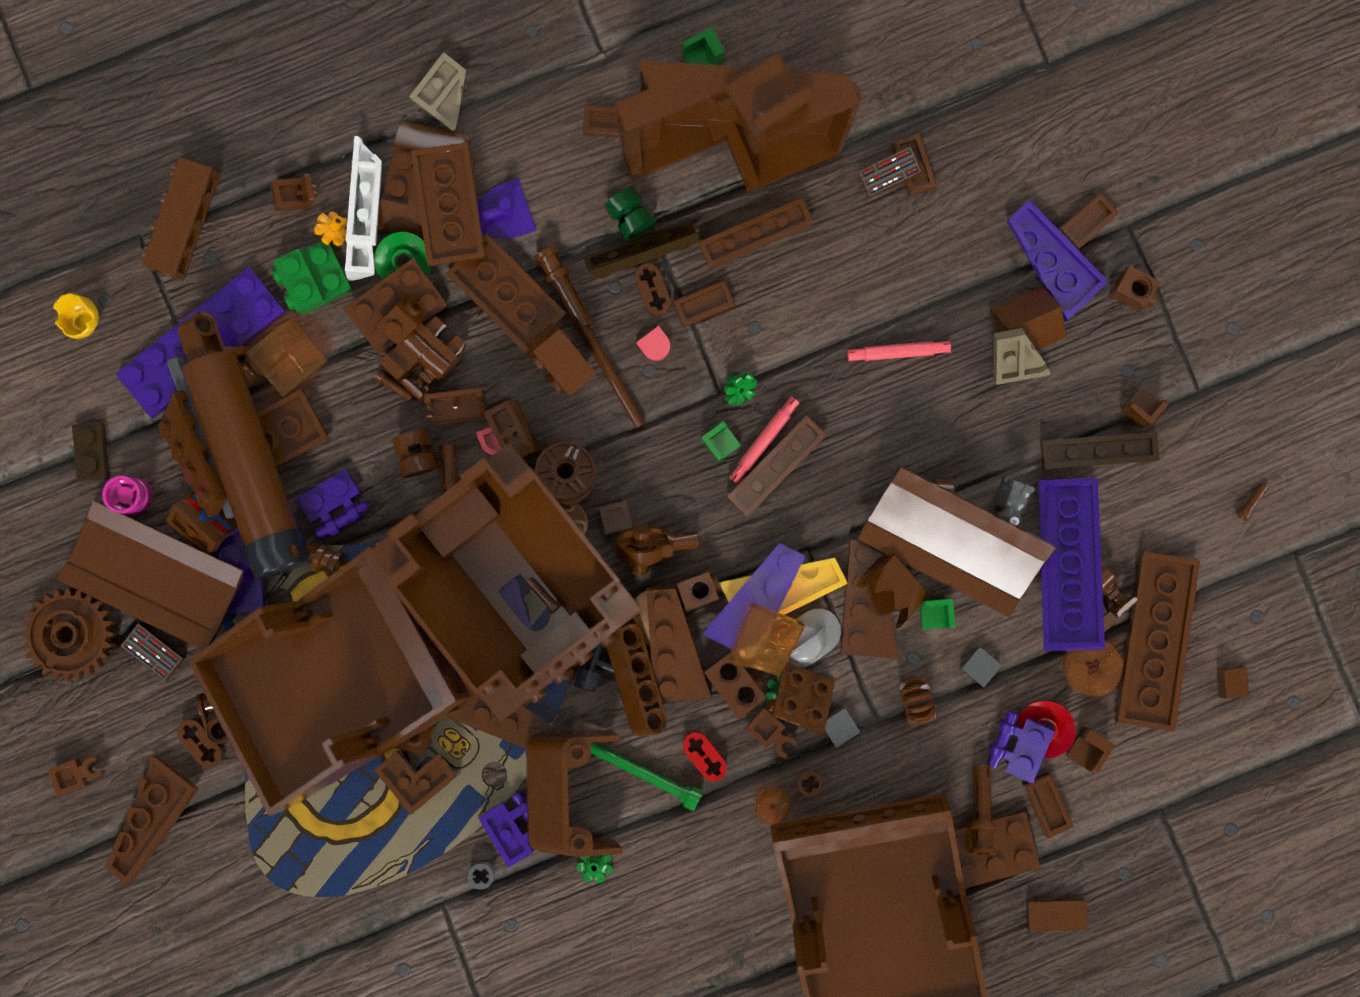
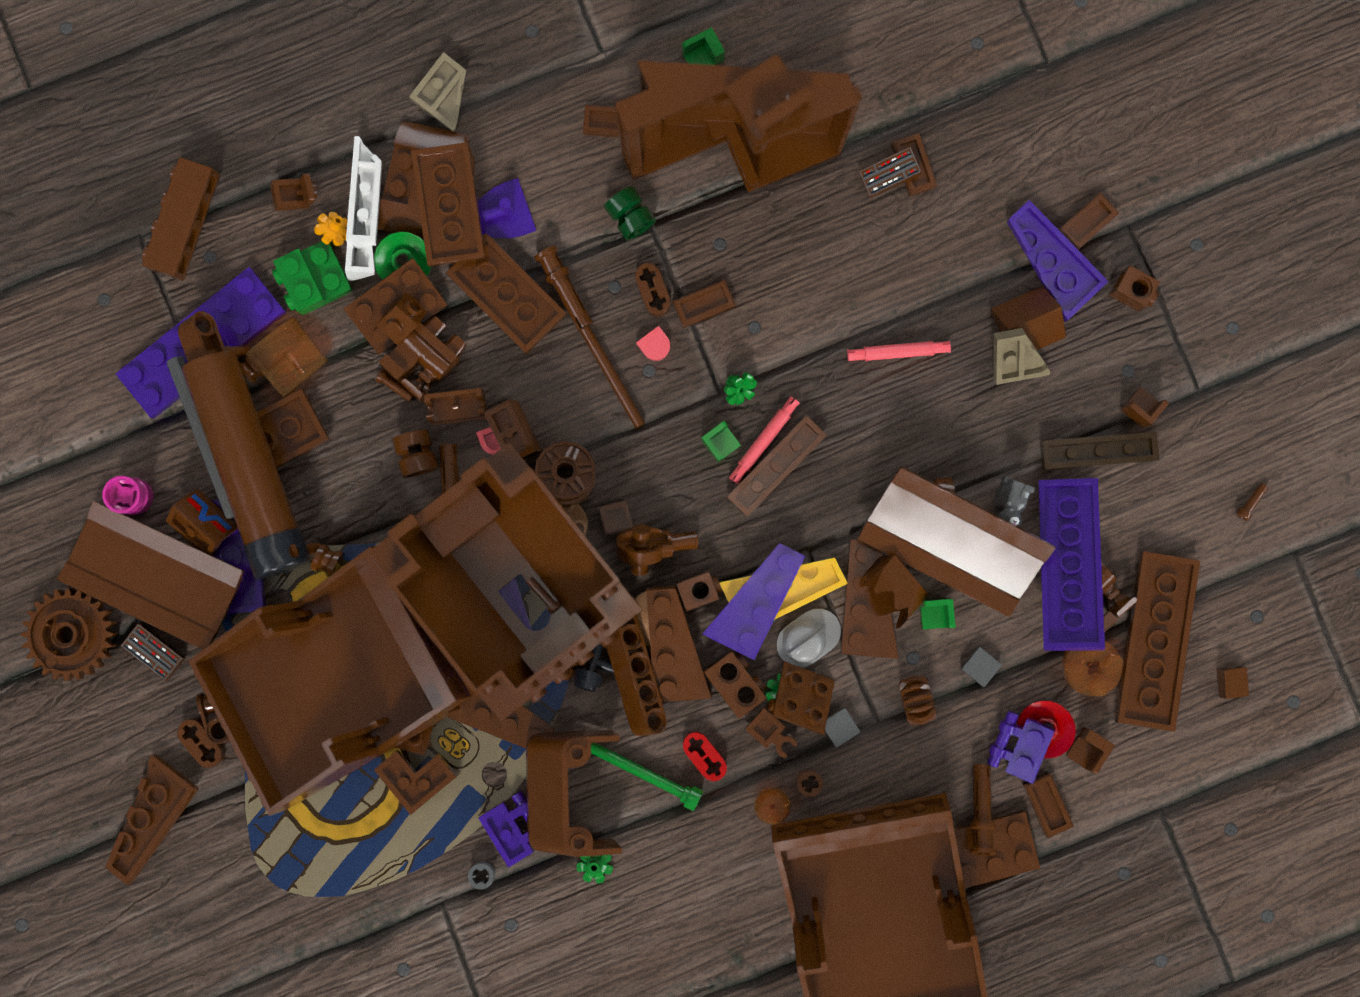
reddish brown plate [48,755,106,797] -> none
yellow hair [53,293,99,339] -> none
dark brown plate [72,422,110,482] -> none
reddish brown wing [159,390,227,518] -> none
dark purple plate [296,469,371,540] -> none
reddish brown brick [525,323,596,396] -> none
dark brown plate [583,219,699,281] -> none
reddish brown plate [698,198,814,270] -> none
clear orange plate [729,602,805,677] -> none
reddish brown tile [1026,899,1087,932] -> none

